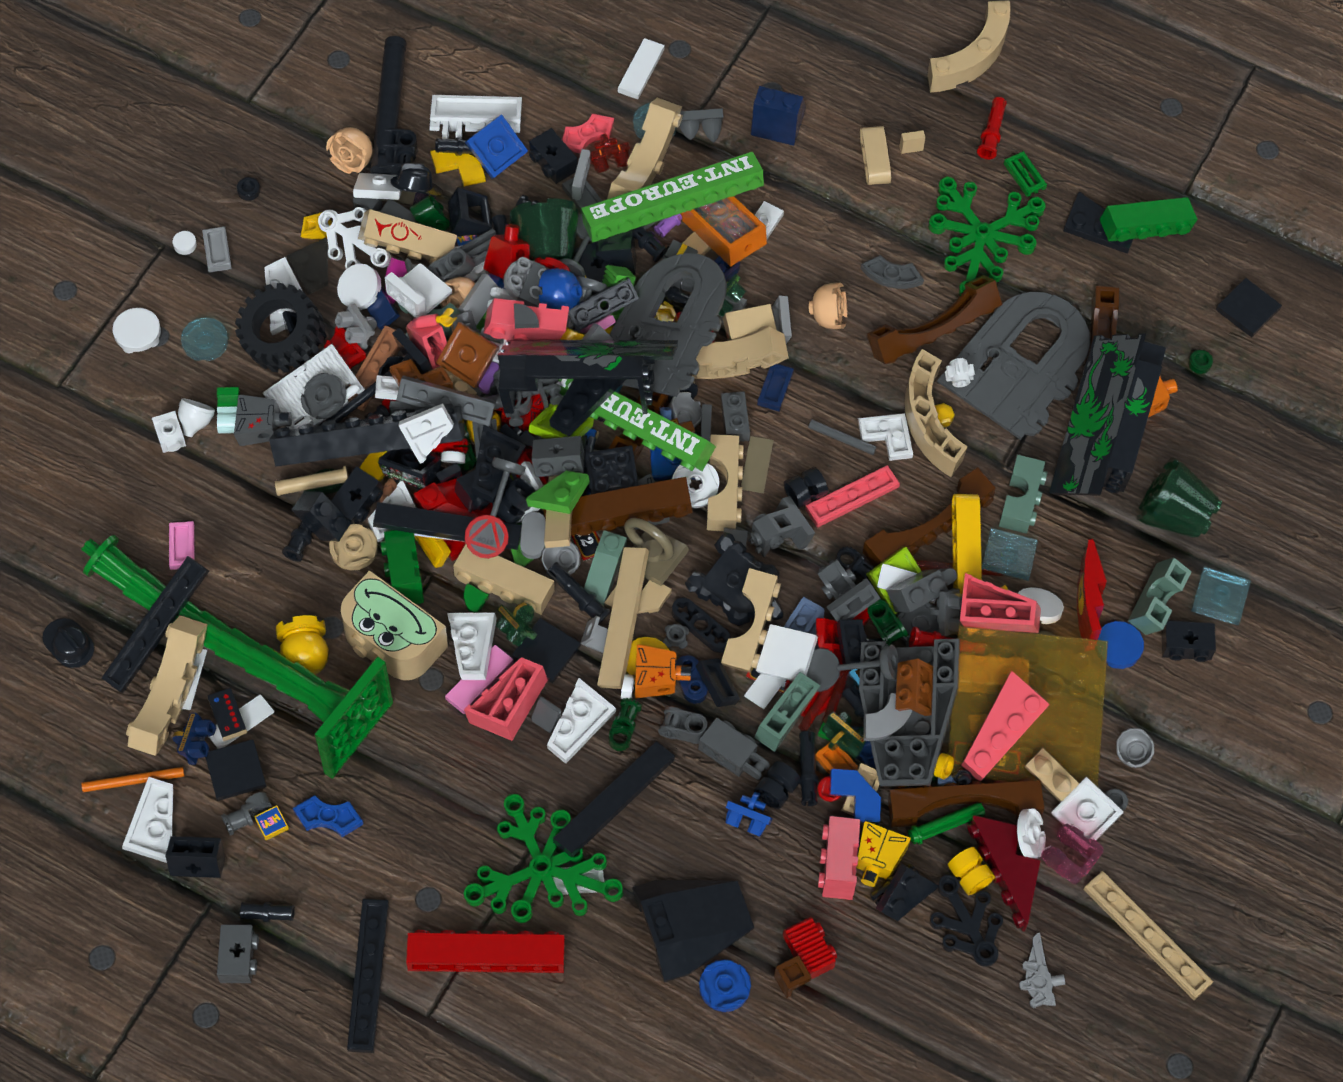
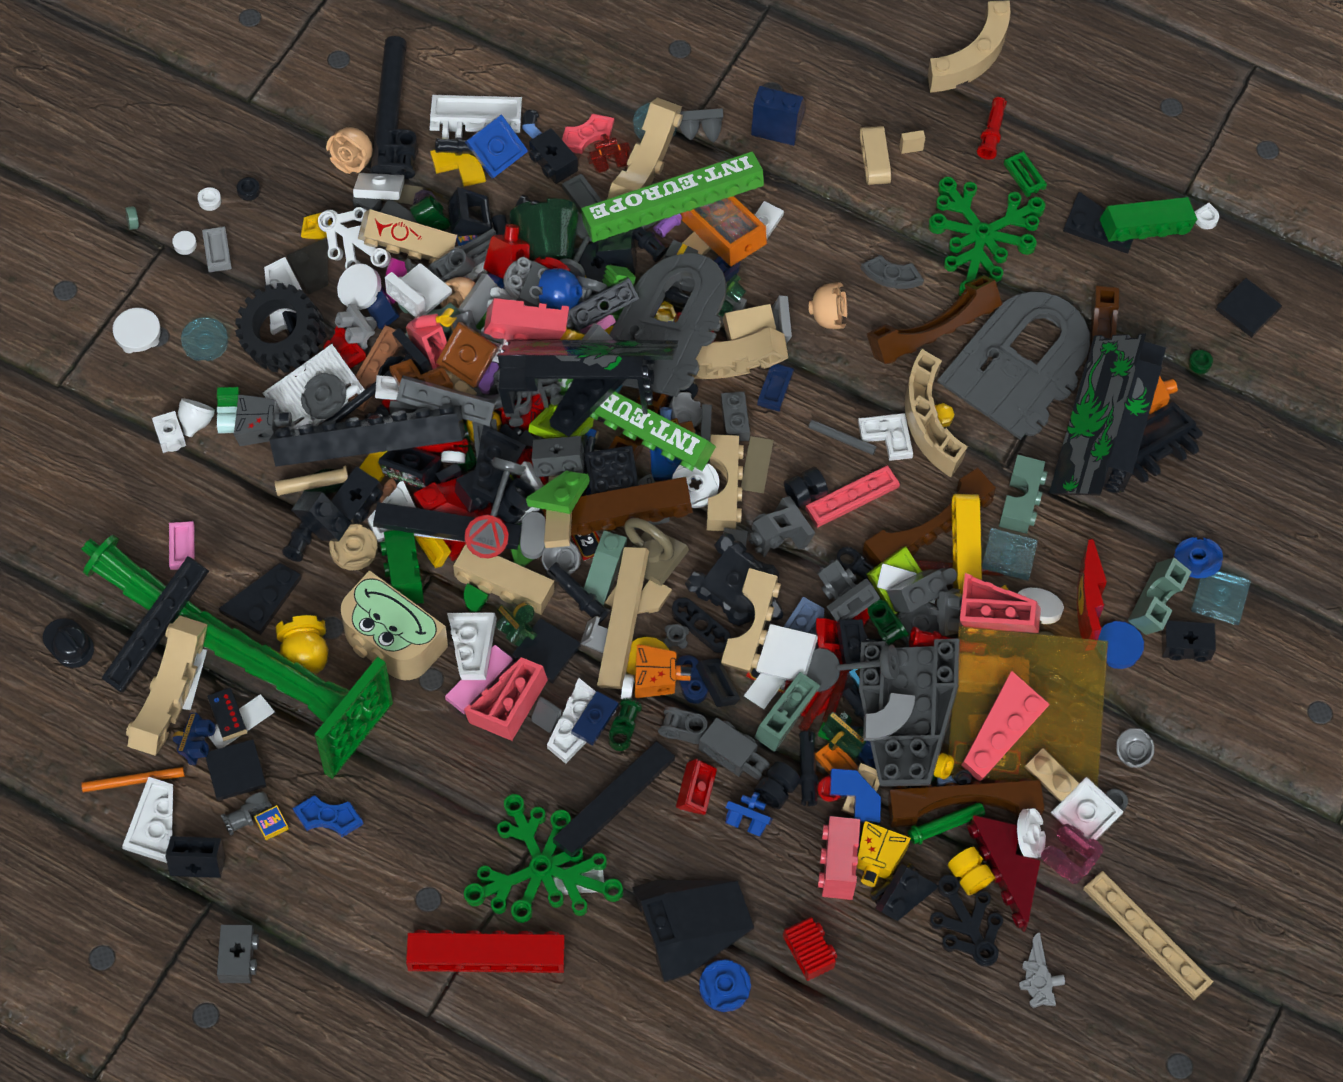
black pin [240,901,295,922] -> none
black tile [347,899,389,1053] -> none
black piece [390,163,443,196] -> none
white wing [399,403,454,464] -> none
dark grey tile [514,304,539,329] -> none
light grey tile [572,149,591,200] -> none
white tile [618,38,664,99] -> none
reddish brown panel [774,955,812,998] -> none
dark orange bracket [895,659,933,716] -> none
white gear [945,358,975,387] -> none
clear green cone [1136,457,1222,538] -> none
none -> sand green tile [125,206,139,230]
none -> white tile [198,187,221,211]
none -> black wing [219,563,302,635]
none -> arm [522,109,542,139]
none -> dark blue plate [571,691,618,746]
none -> red slope [676,759,717,815]
none -> black hinge [1131,401,1203,483]
none -> blue tile [1174,537,1223,578]
none -> white tile [1194,203,1219,229]

